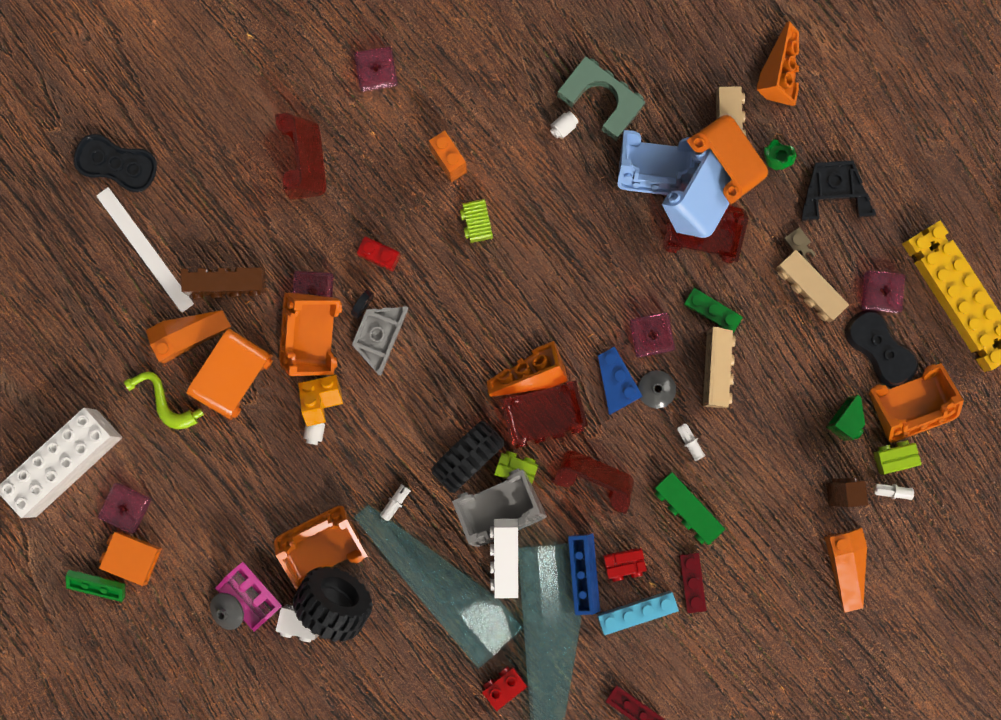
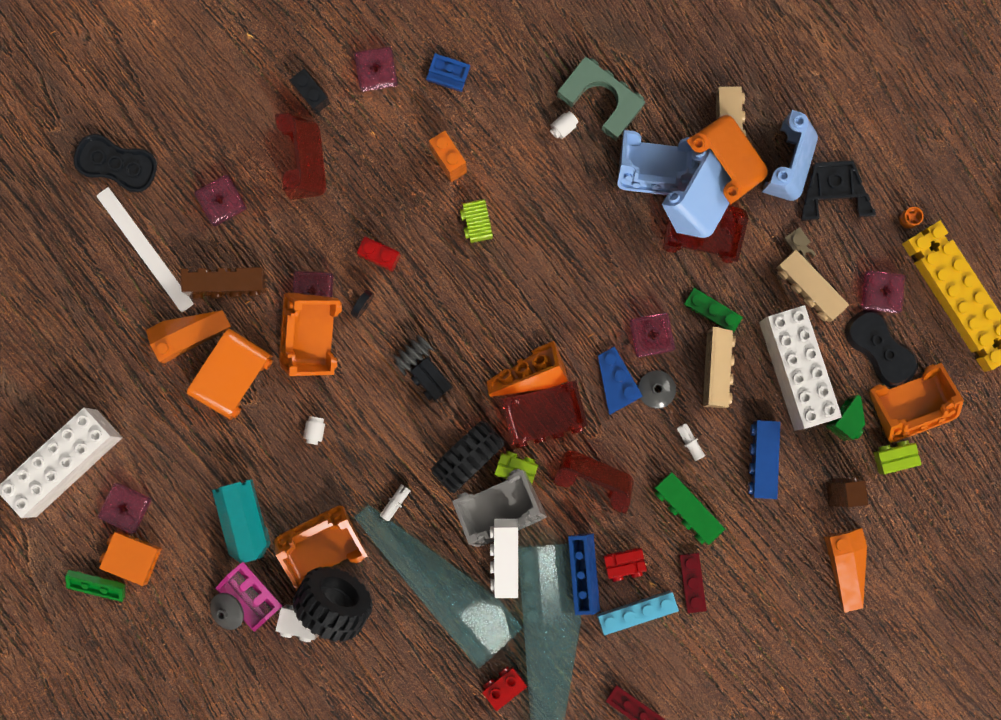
lime animal [124,371,204,430] -> none
light orange brick [298,375,343,426] -> none
light grey wing [352,306,409,376] -> none
orange wedge [757,21,799,106] -> none
green hair [763,139,797,170] -> none
white axle [874,484,914,500] -> none
none -> clear pink brick [194,175,247,226]
none -> teal brick [212,480,271,563]
none -> black brick [289,69,330,115]
none -> dark grey piece [392,335,435,376]
none -> black brick [410,357,453,402]
none -> blue plate [426,53,471,92]
none -> blue brick [748,420,781,499]
none -> white brick [759,305,842,431]
none -> light blue windscreen [762,110,818,201]
none -> orange wheel [899,207,924,229]

